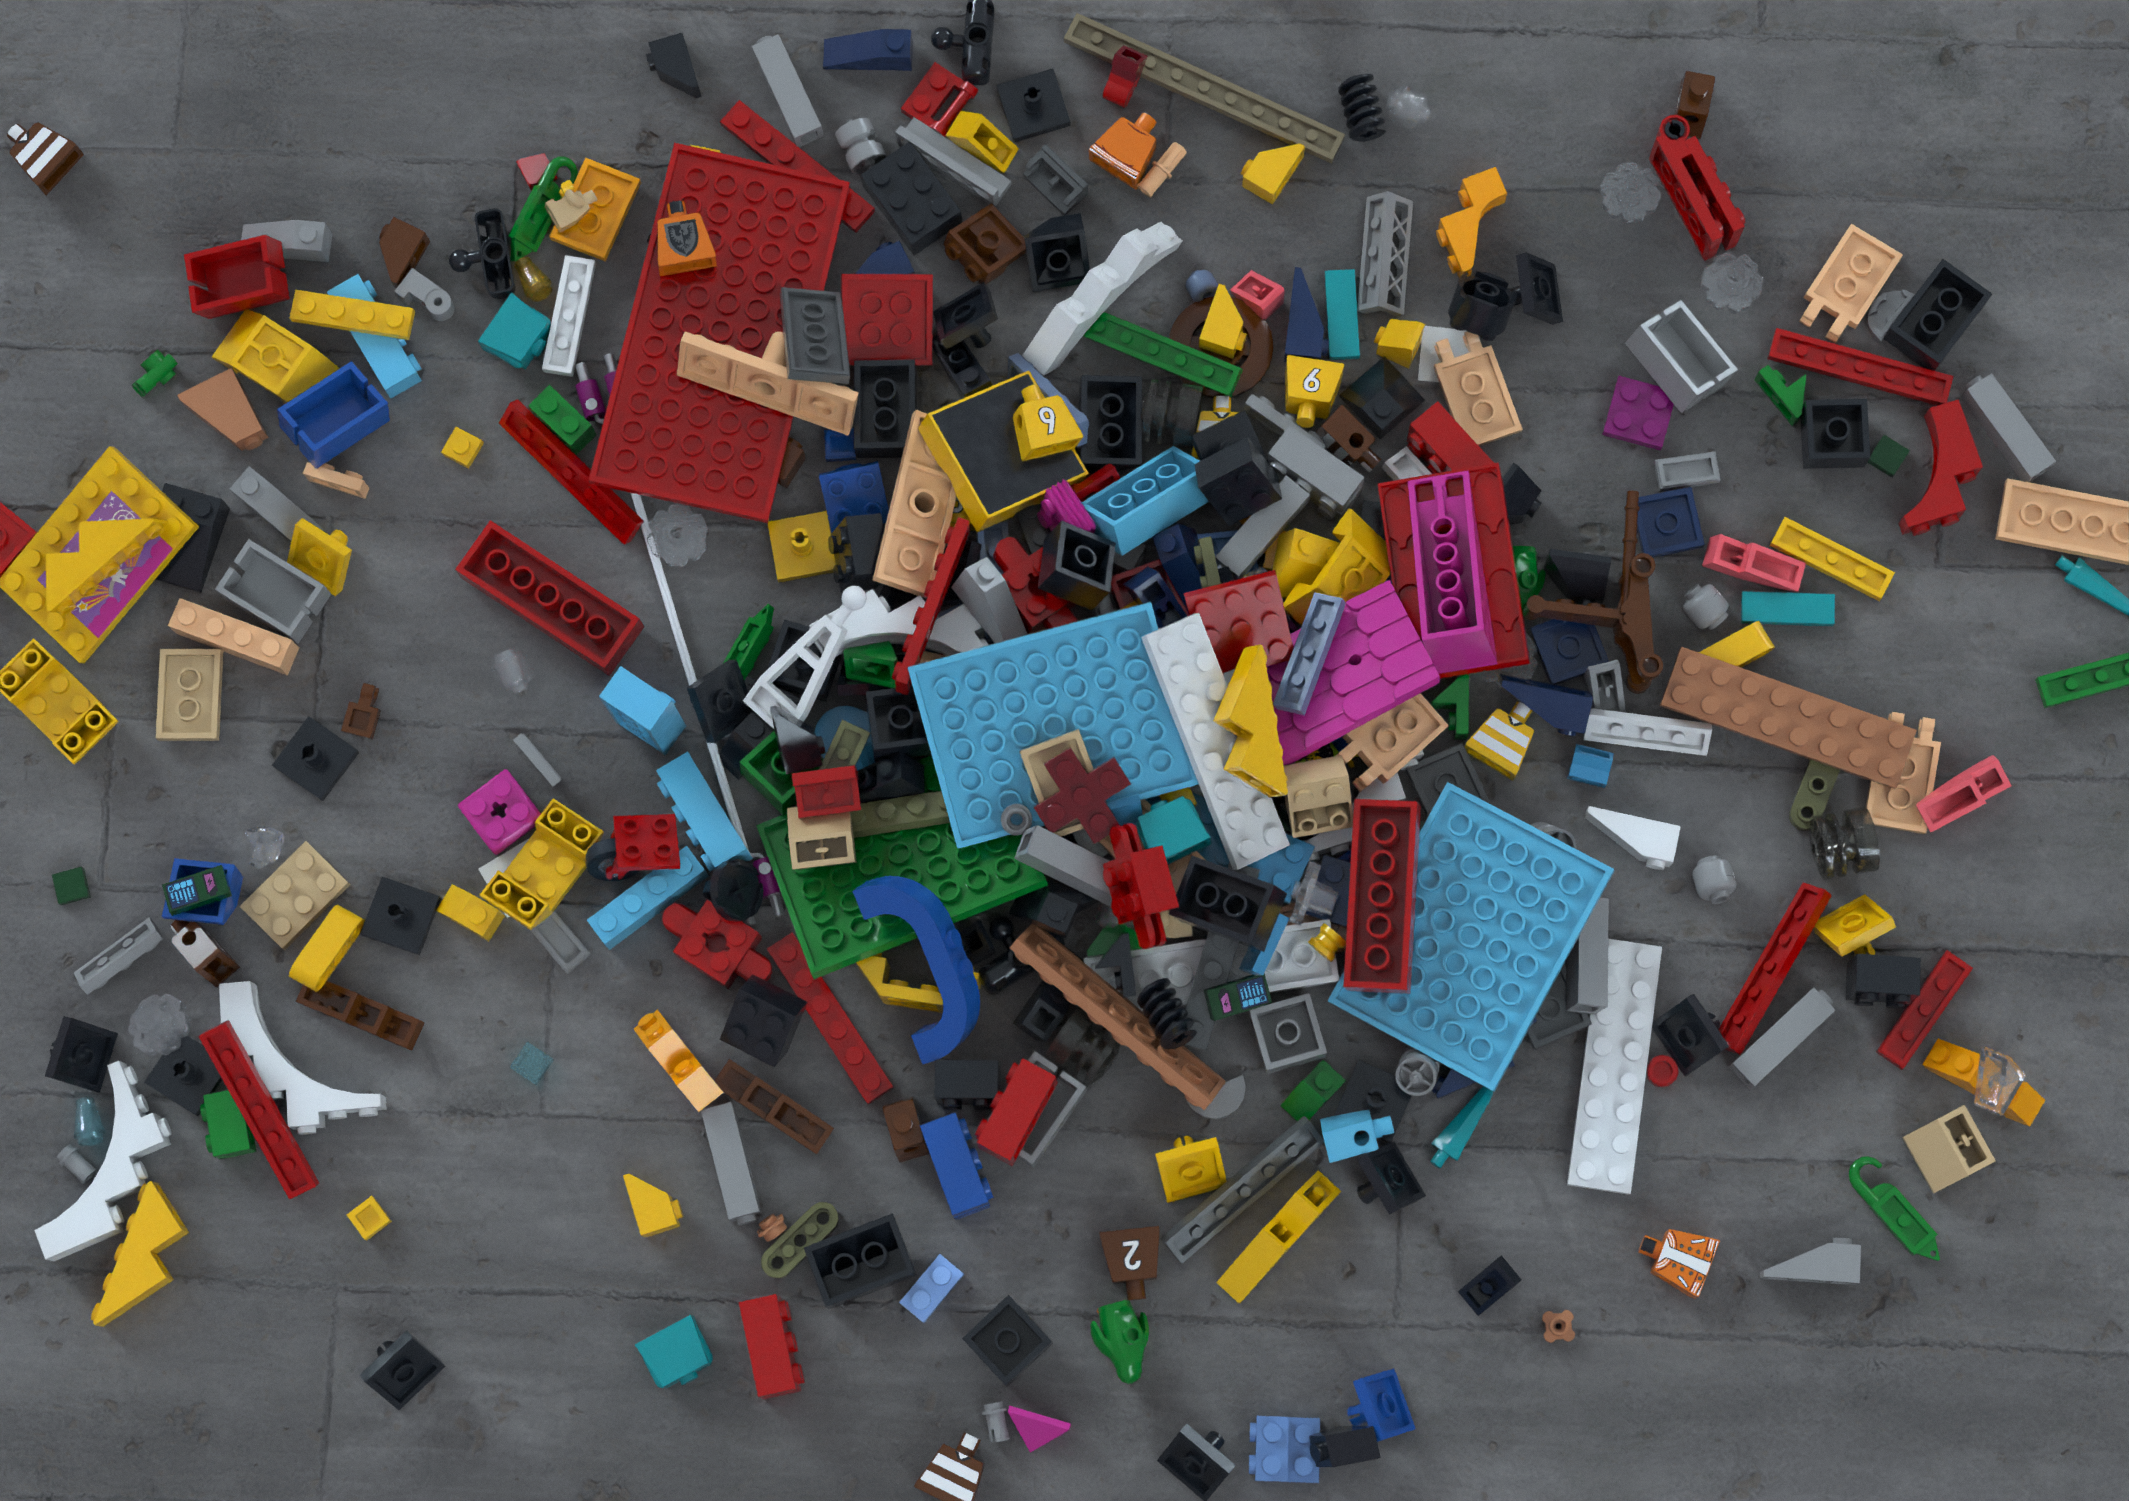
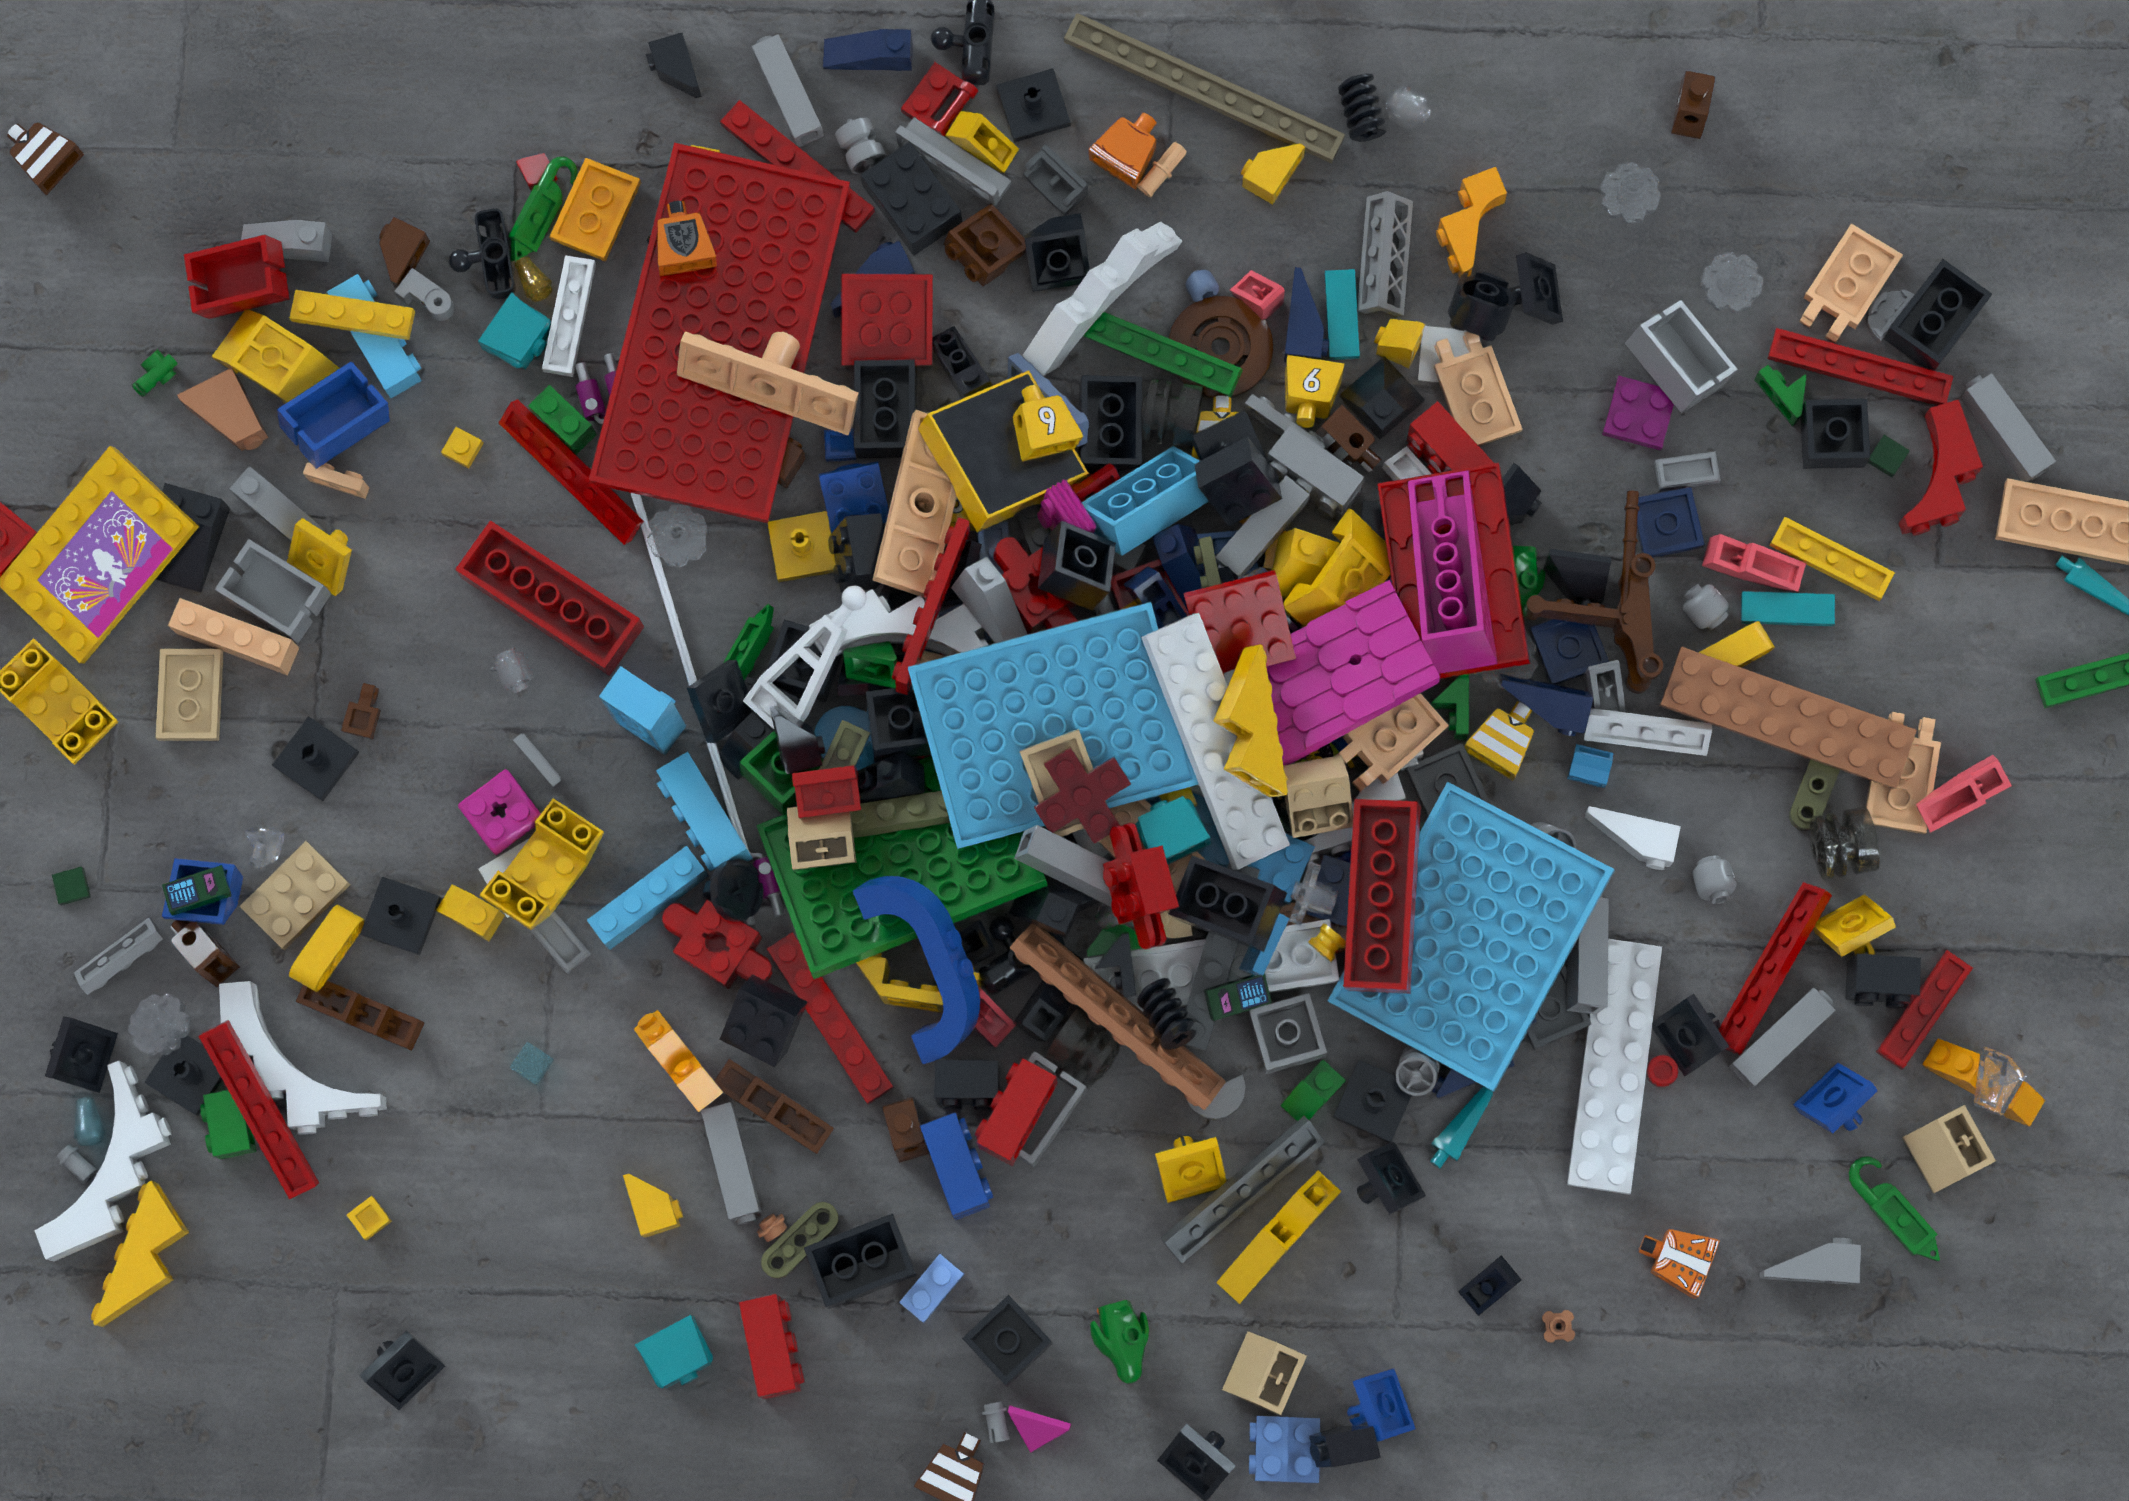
yellow slope [46,518,168,616] -> none
tan piece [545,180,598,233] -> none
red plate [586,814,680,881] -> none
dark grey tile [780,287,850,384] -> none
black tile [933,282,998,349] -> none
light grey plate [1001,804,1032,835] -> none
reddish brown torso [1099,1226,1160,1301] -> none
leg [1103,45,1148,108] -> none
dark azure tile [1108,795,1143,826] -> none
yellow slope [1199,284,1247,359] -> none
sand blue plate [1273,592,1346,716] -> none
medium azure torso [1320,1110,1395,1163] -> none
red hinge [1649,115,1746,261] -> none
none -> coral slope [974,988,1016,1048]
none -> tan slope [1222,1332,1307,1416]
none -> blue tile [1793,1063,1878,1134]

